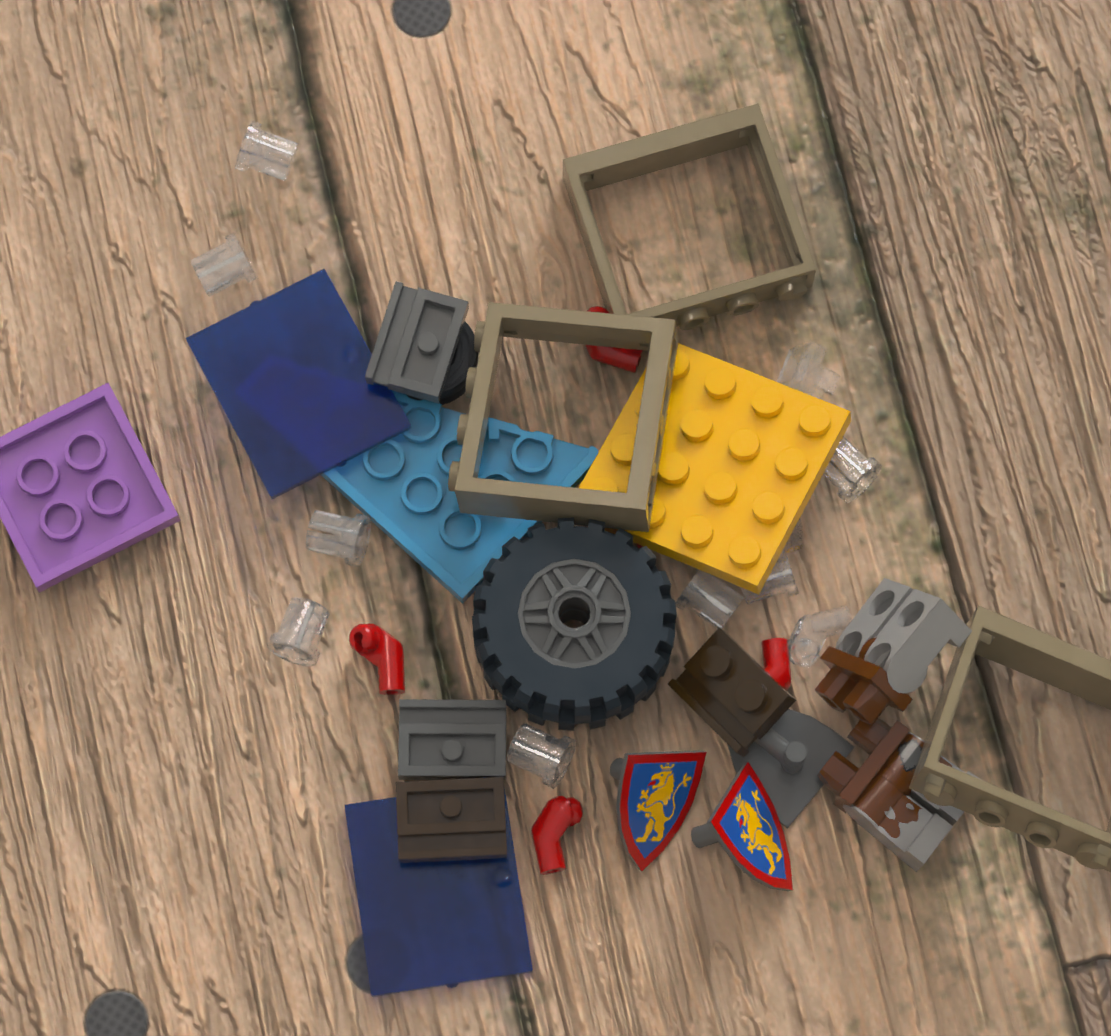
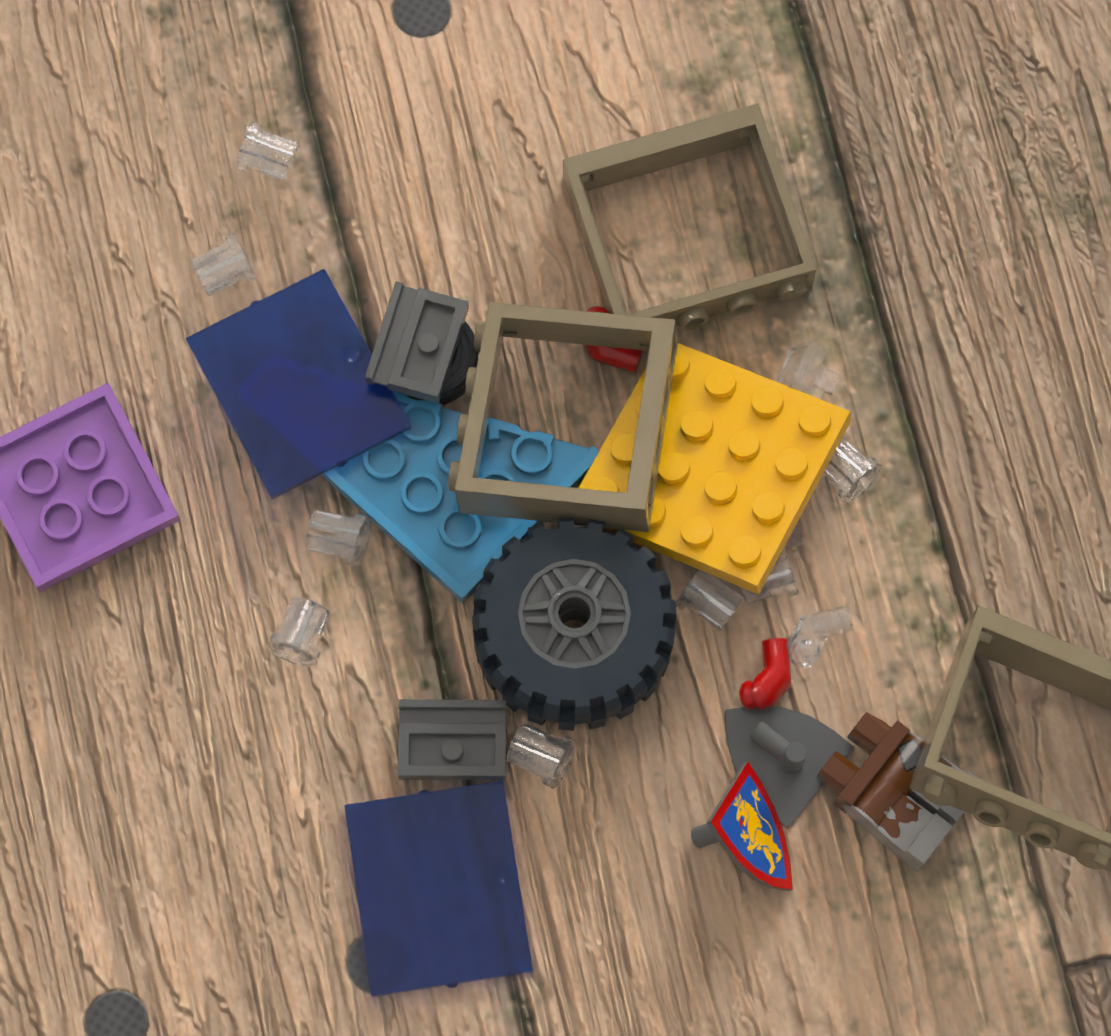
red arm [349,623,405,695] -> none
dark brown plate [396,777,507,863] -> none
red arm [531,795,583,875] -> none
shield [610,750,707,871] -> none
dark brown plate [668,627,796,757] -> none
light grey hips [815,578,972,725] -> none

